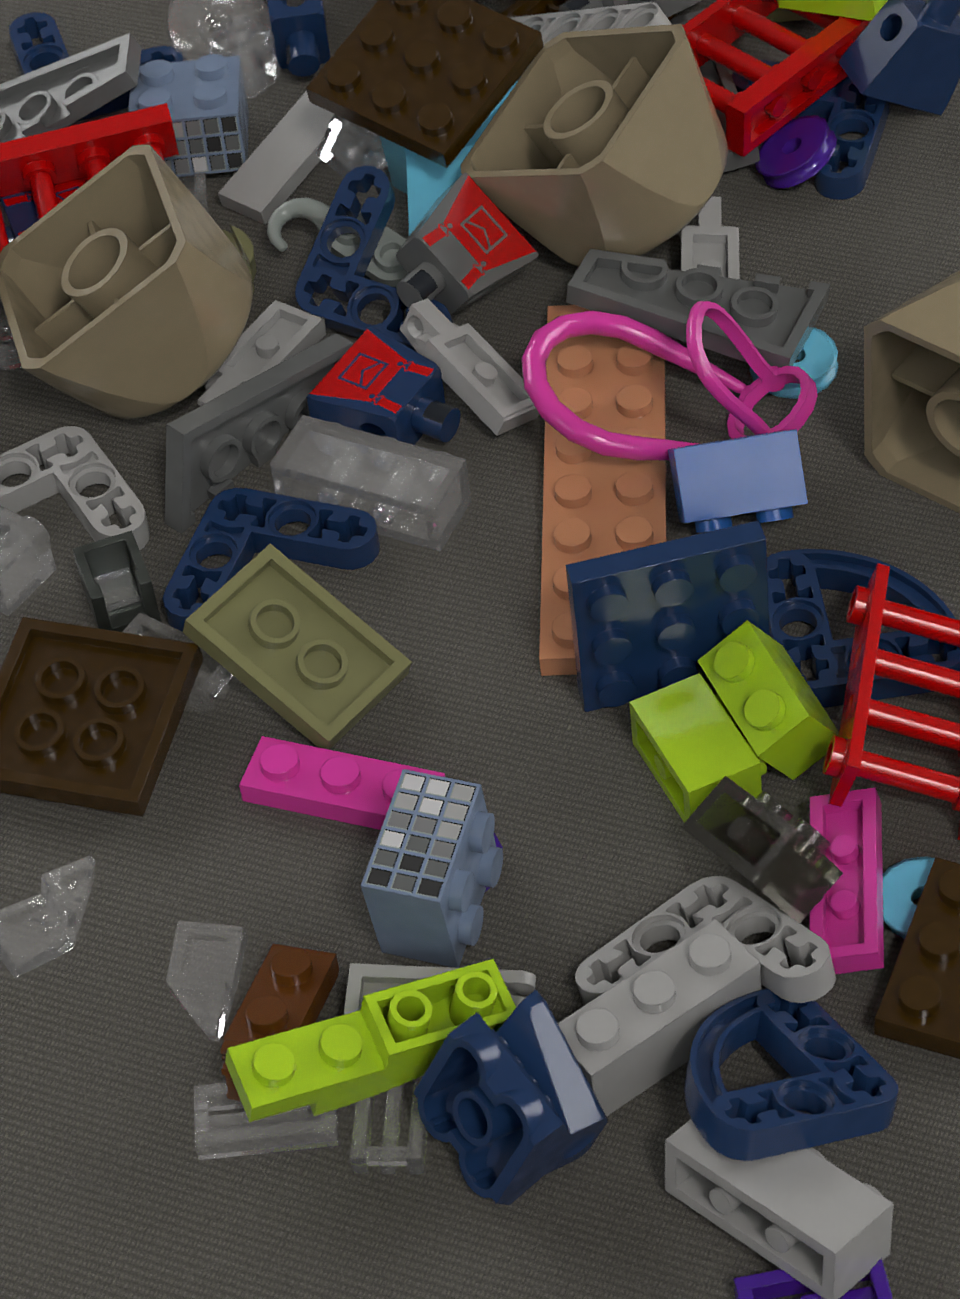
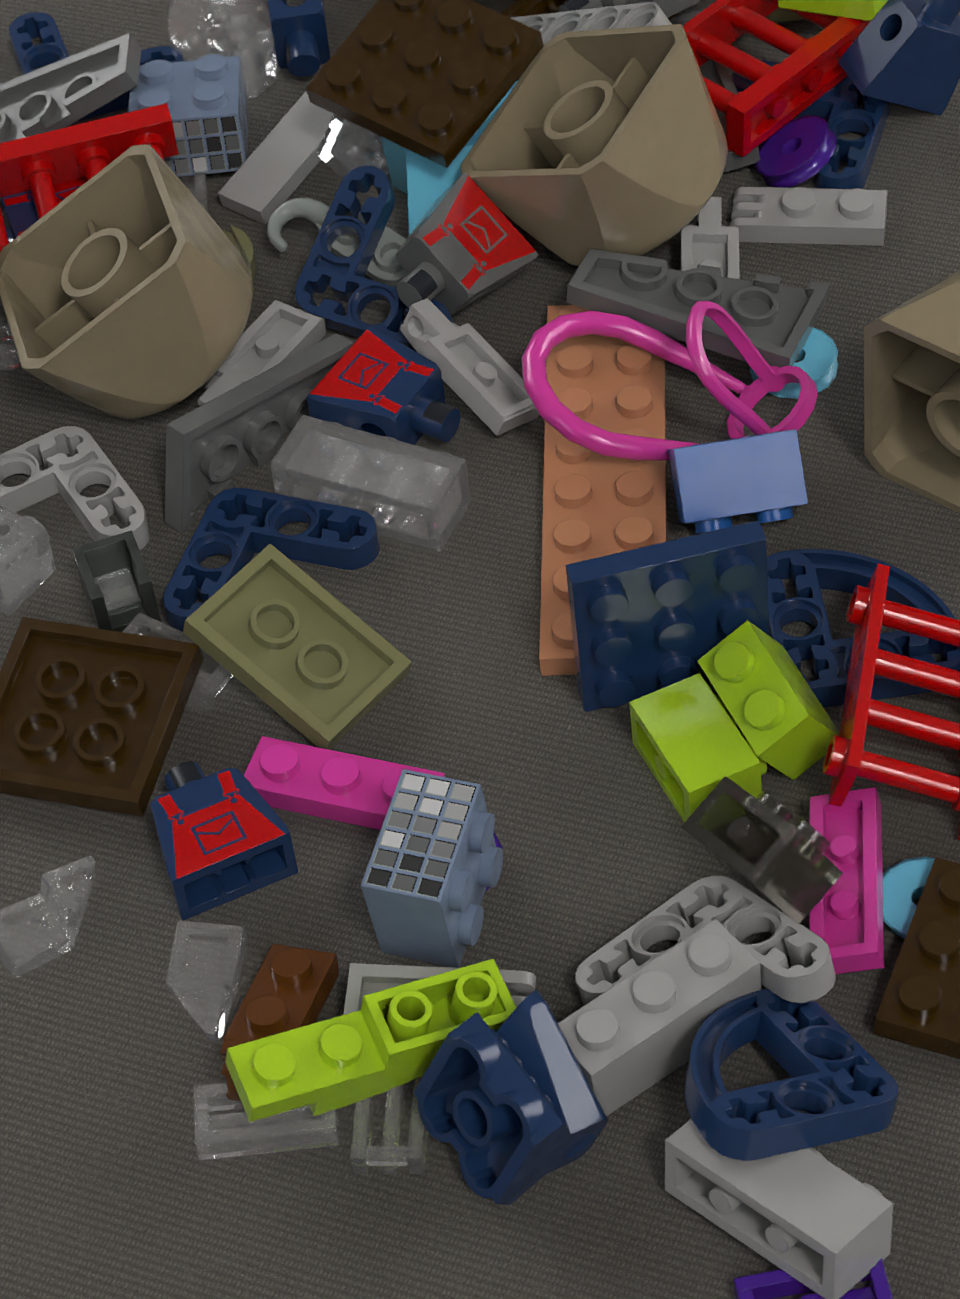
none -> dark blue torso [150,761,299,921]
none -> light grey hinge [730,187,887,246]

